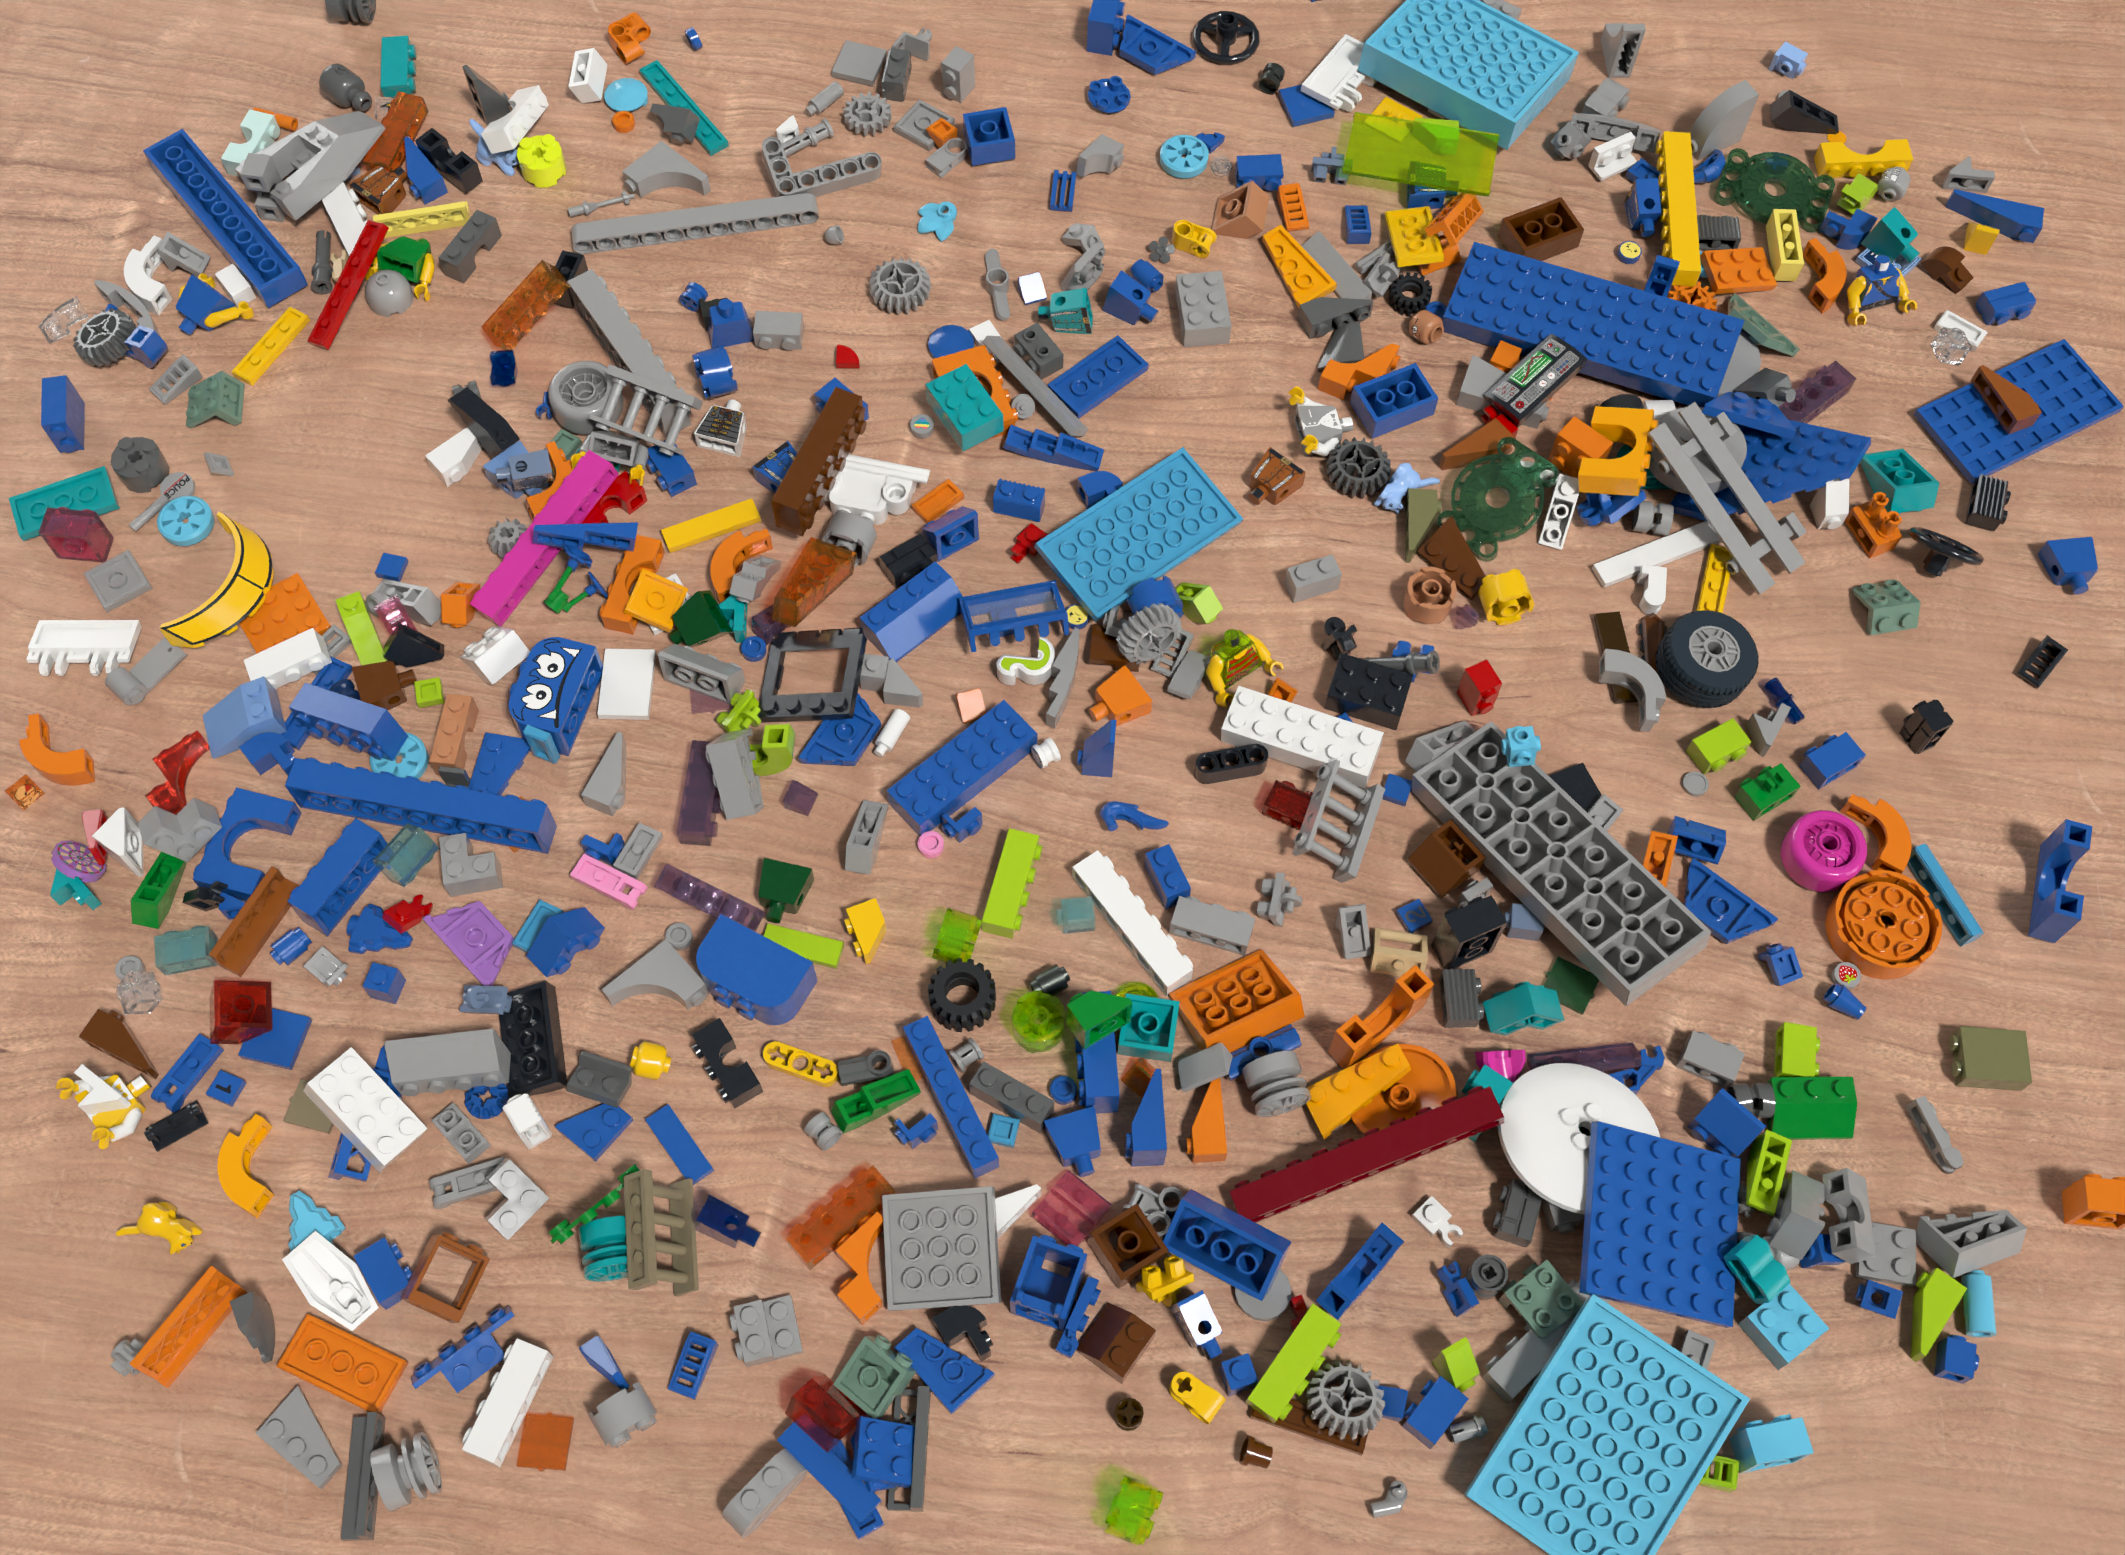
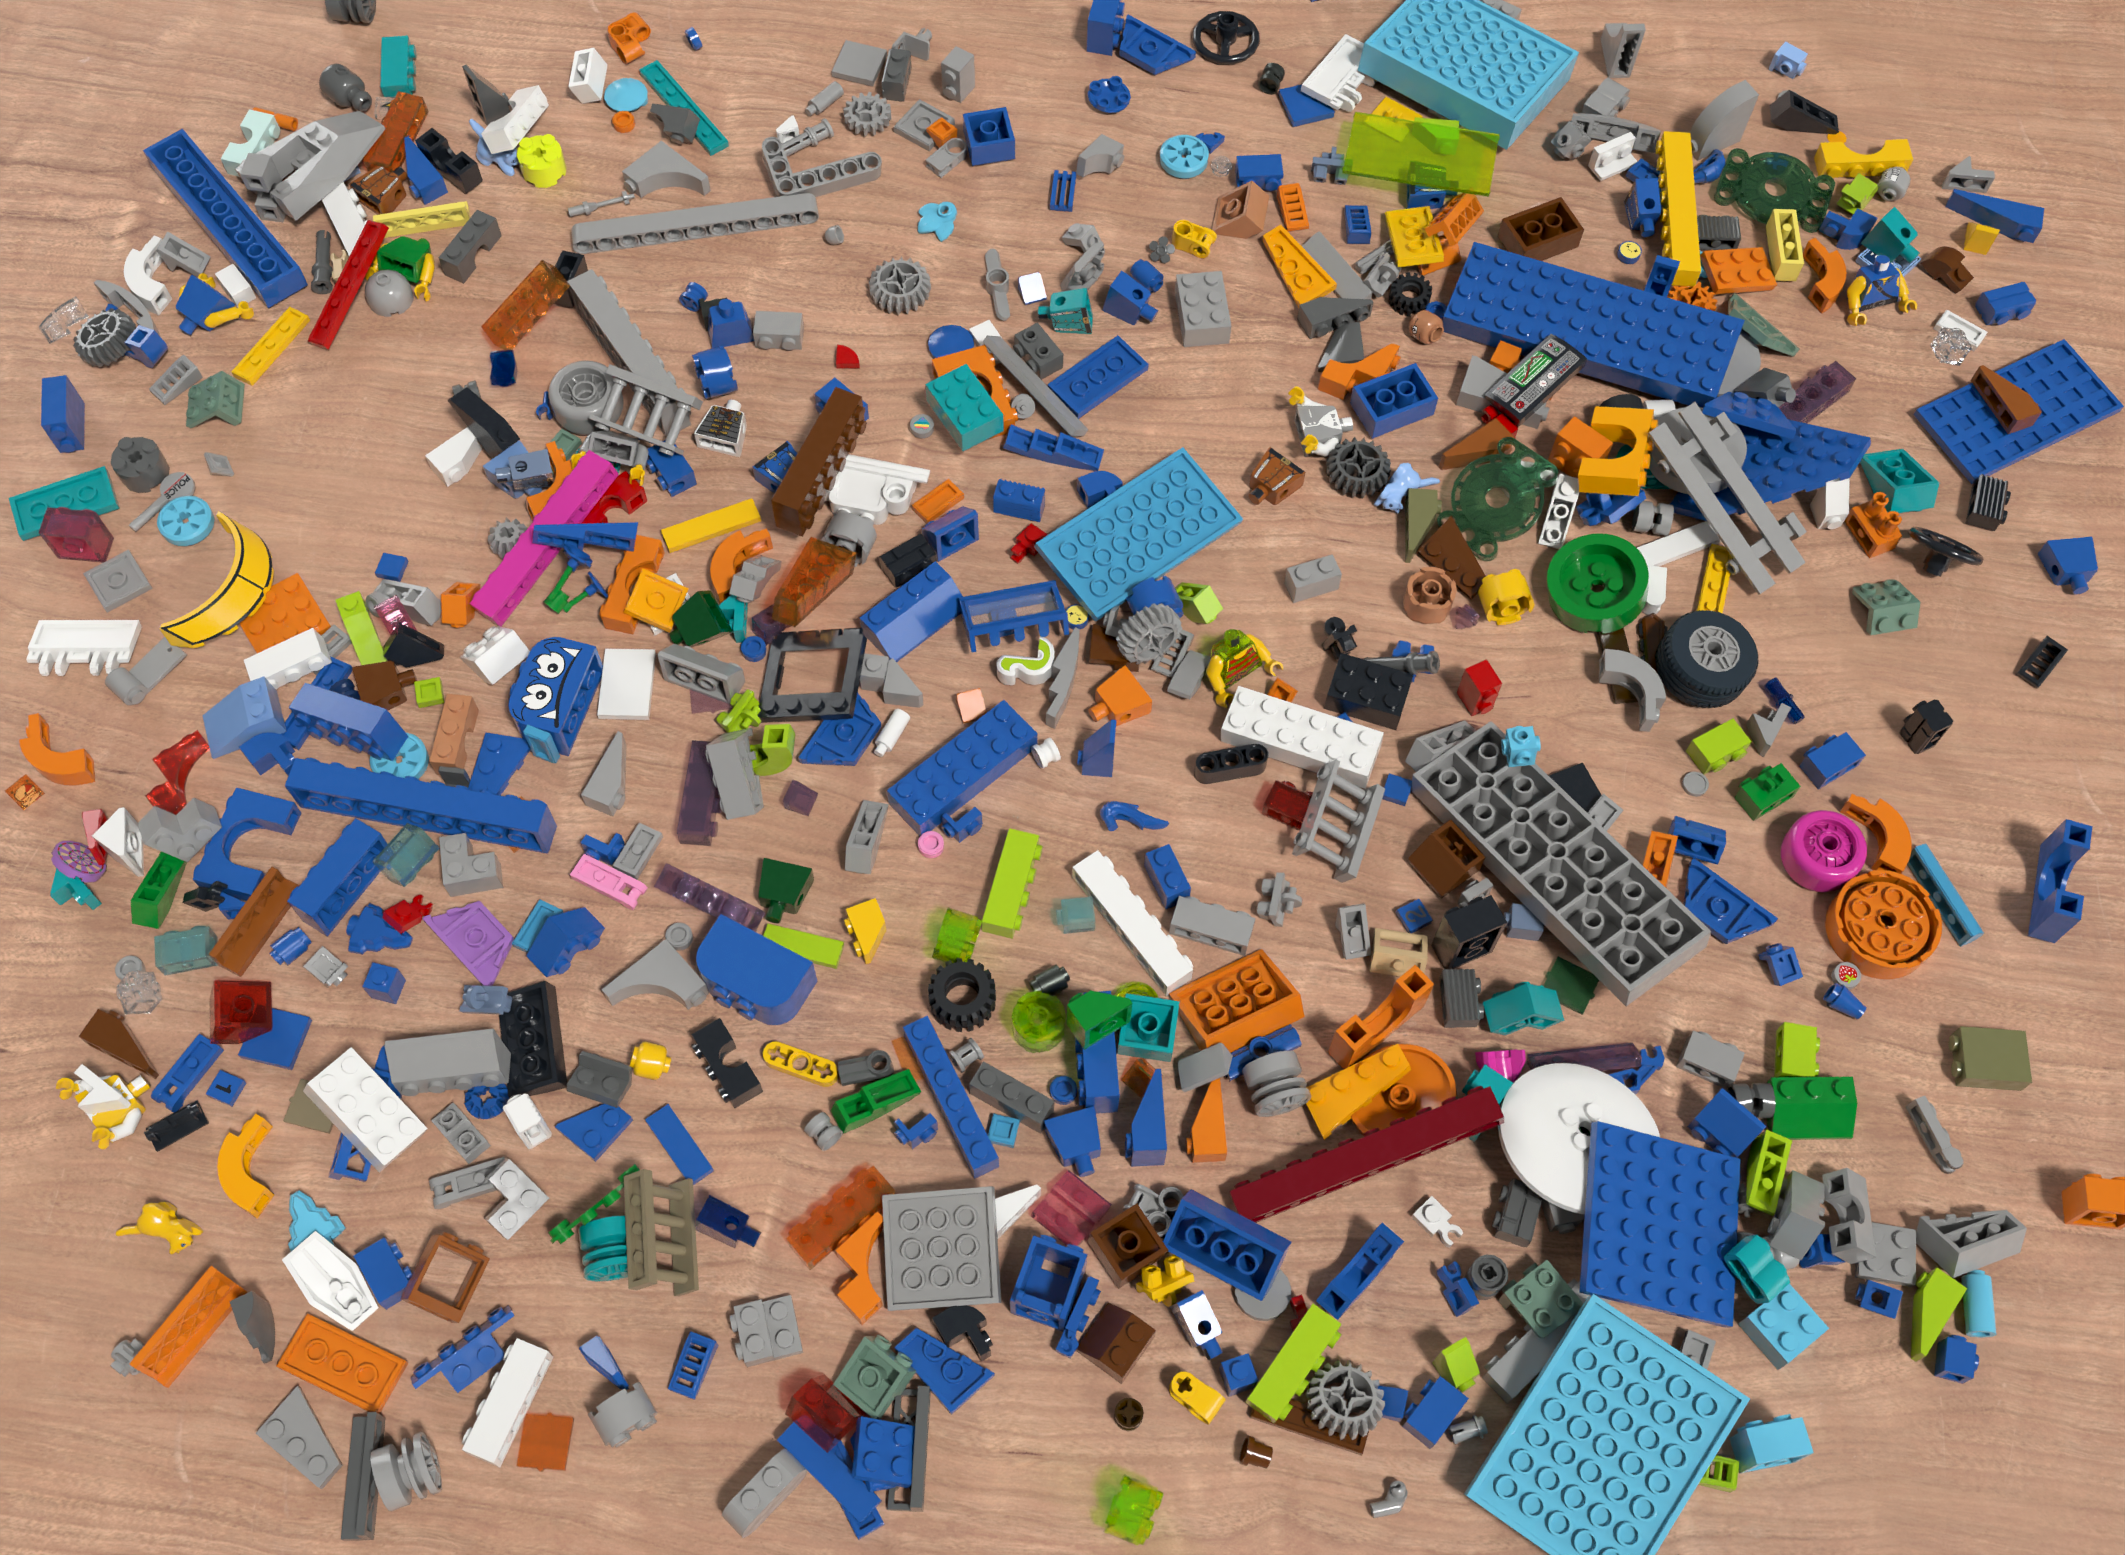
none -> green brick [1547,533,1649,634]

